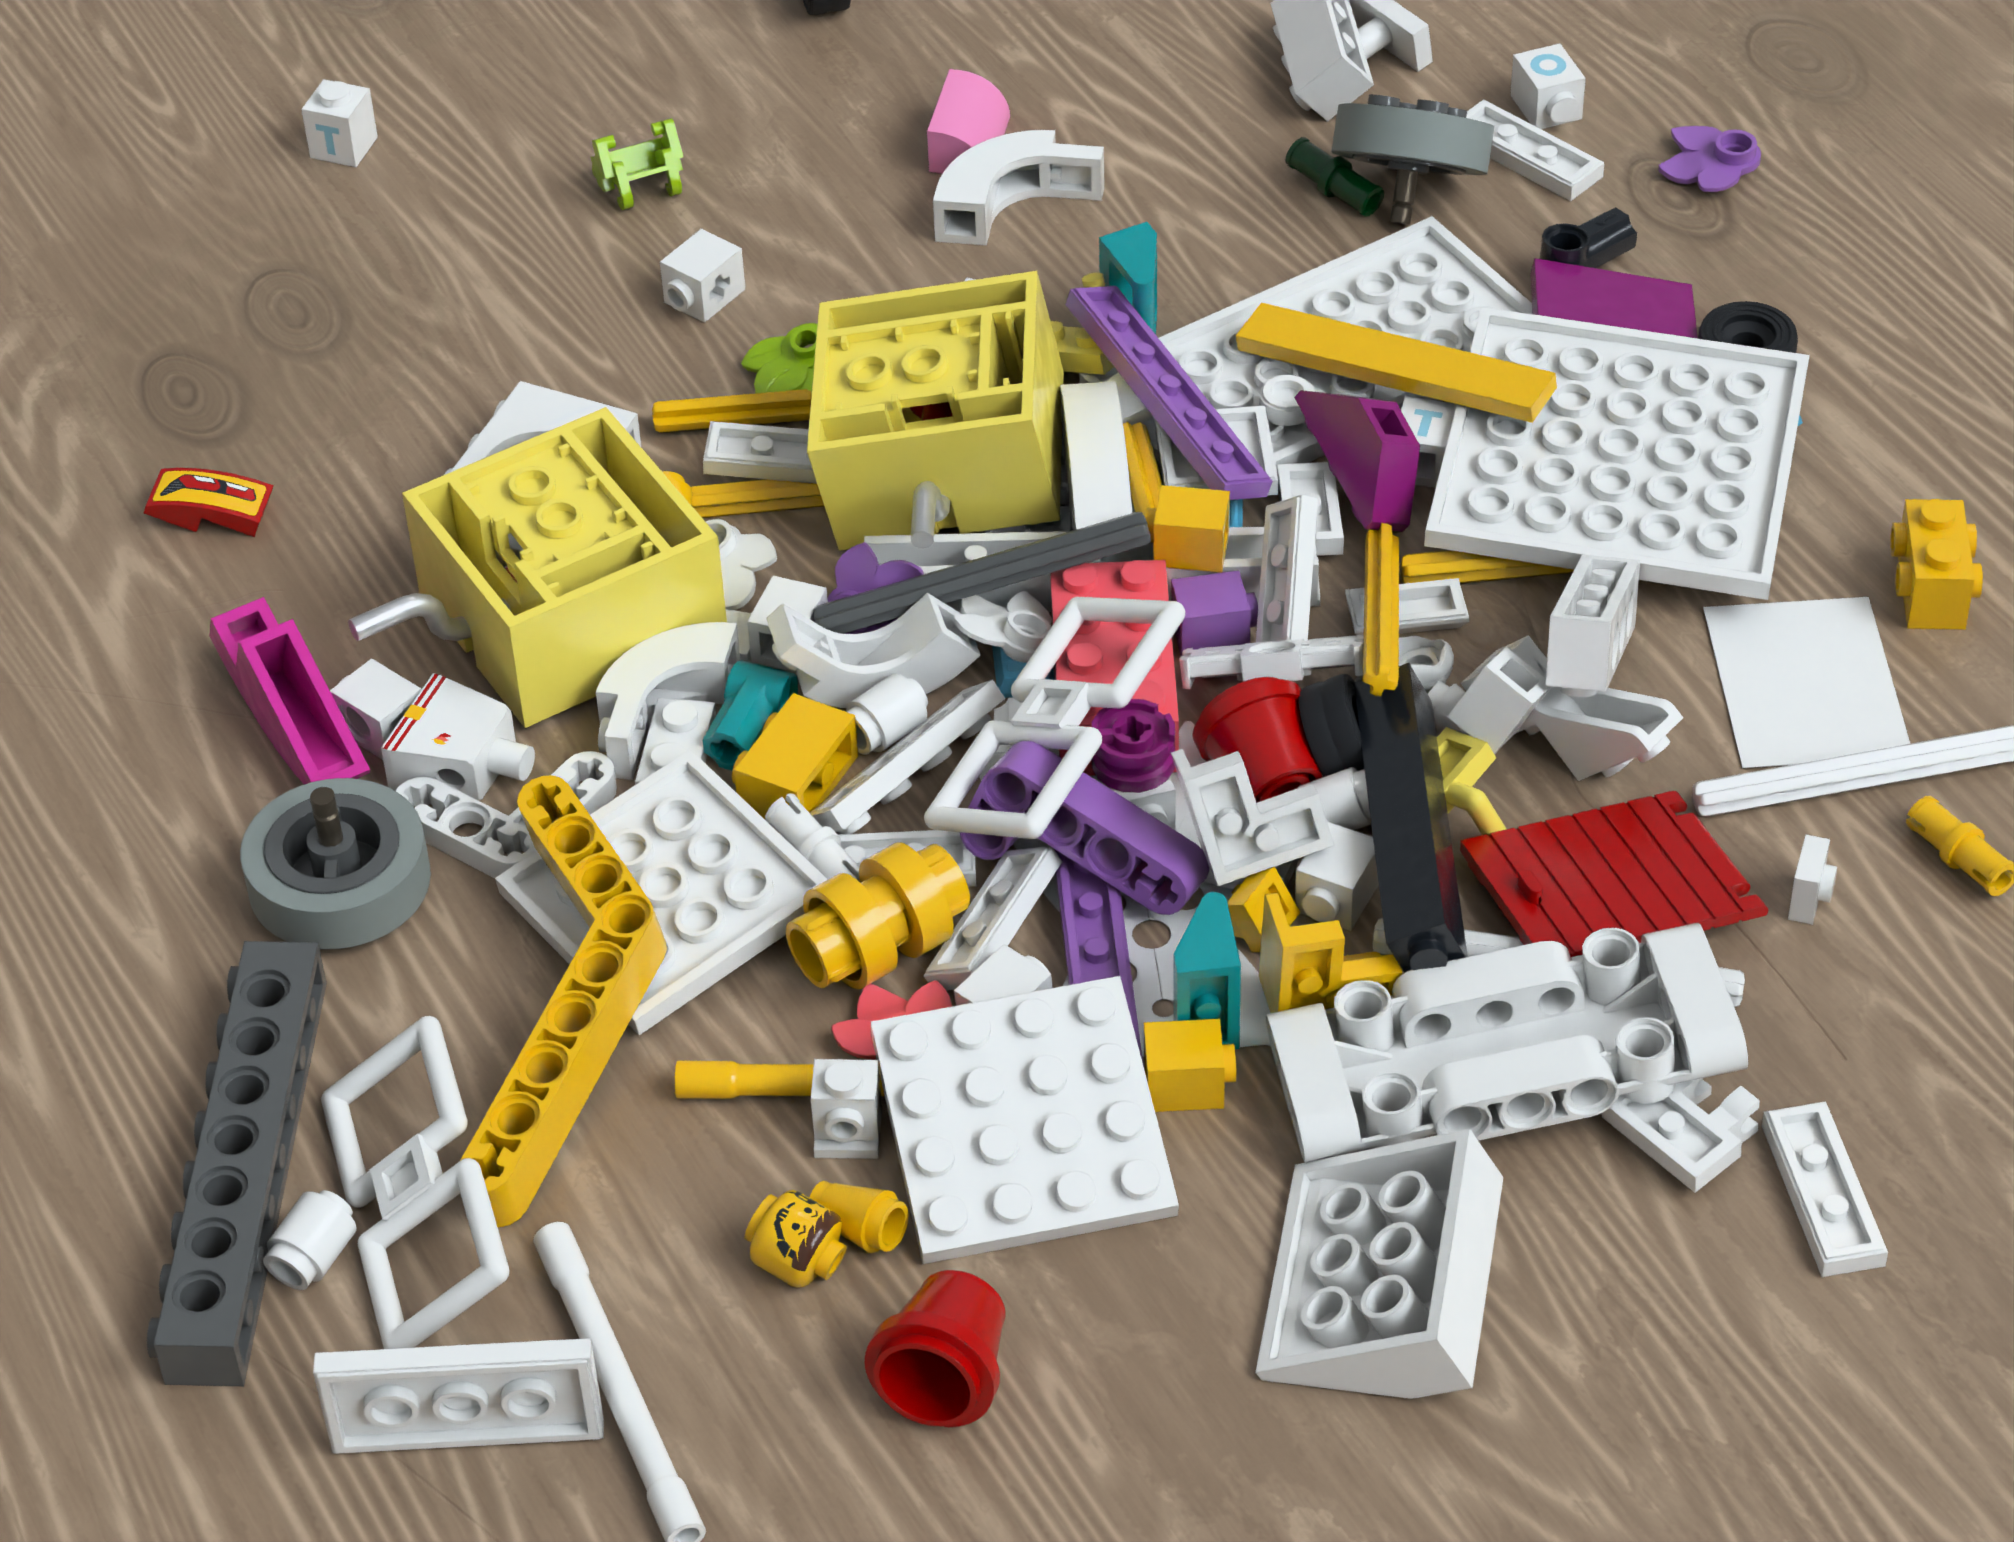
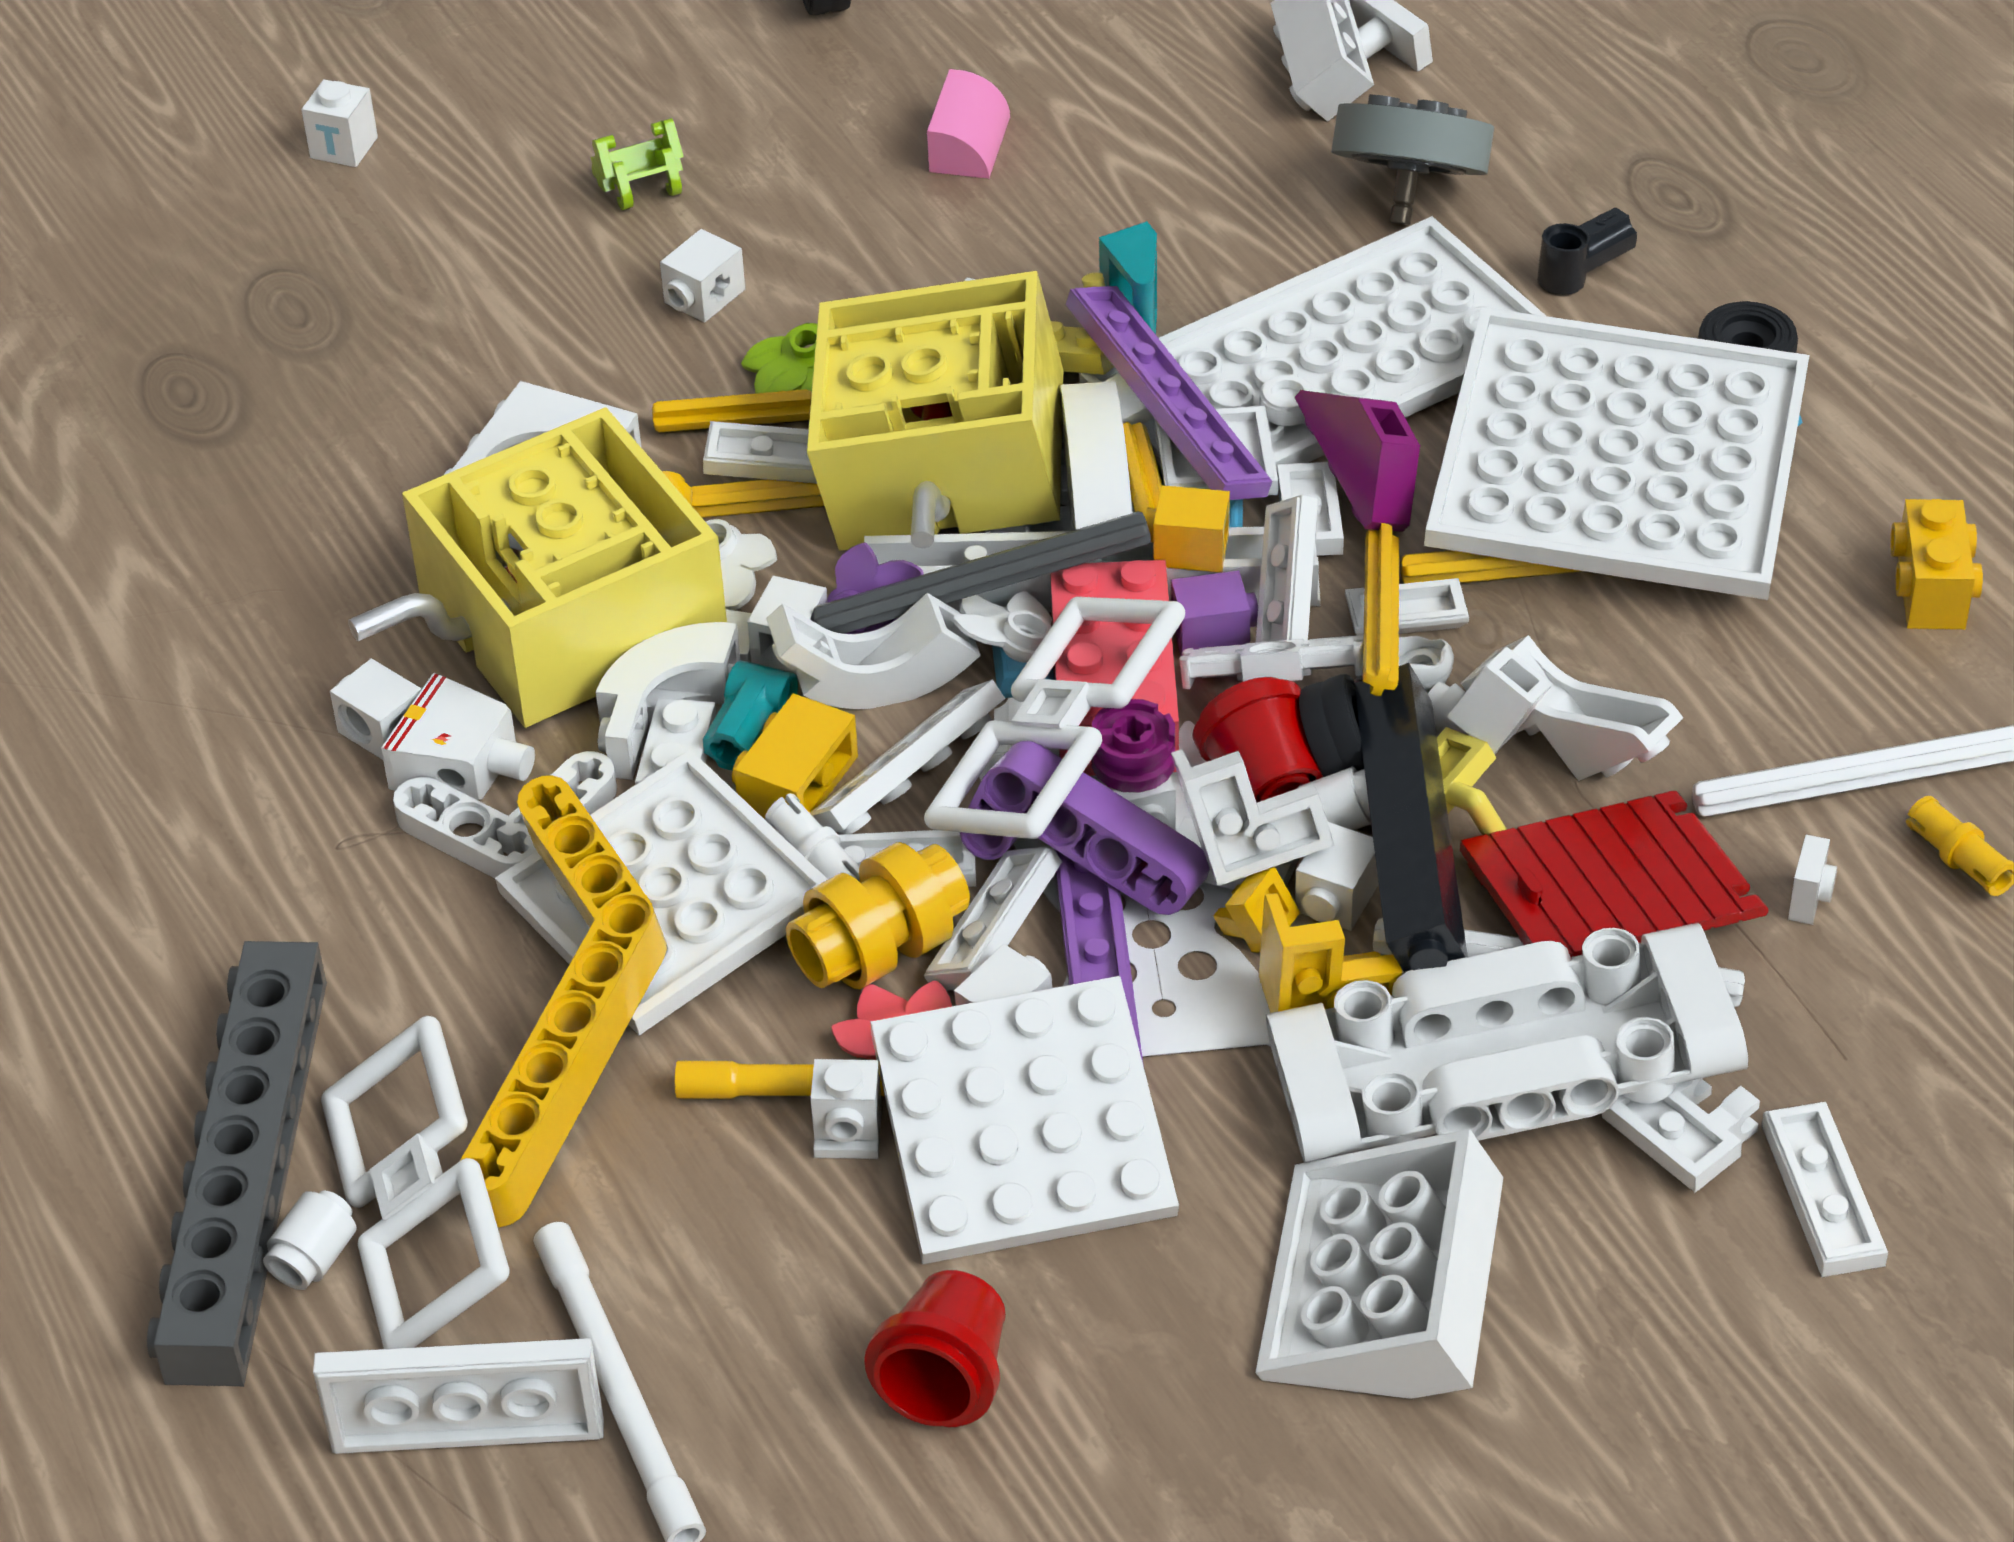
slope [143,468,274,537] -> none
dark pink slope [209,597,370,785] -> none
wheel [240,778,431,949] -> none
yellow head [744,1190,847,1288] -> none
yellow cone [810,1181,909,1253] -> none
white brick [846,673,928,755] -> none
white arch [933,130,1104,245] -> none
yellow brick [1144,1019,1236,1112] -> none
teal tile [1173,892,1241,1049] -> none
yellow tile [1236,302,1557,423] -> none
dark green pin [1285,137,1385,217] -> none
white brick [1401,396,1457,488] -> none
white tile [1466,99,1604,201] -> none
white brick [1511,43,1586,129] -> none
magenta tile [1530,258,1698,339] -> none
white brick [1545,555,1640,697] -> none
medium lavender plate [1658,126,1761,192] -> none
white sticker [1703,597,1910,768] -> none

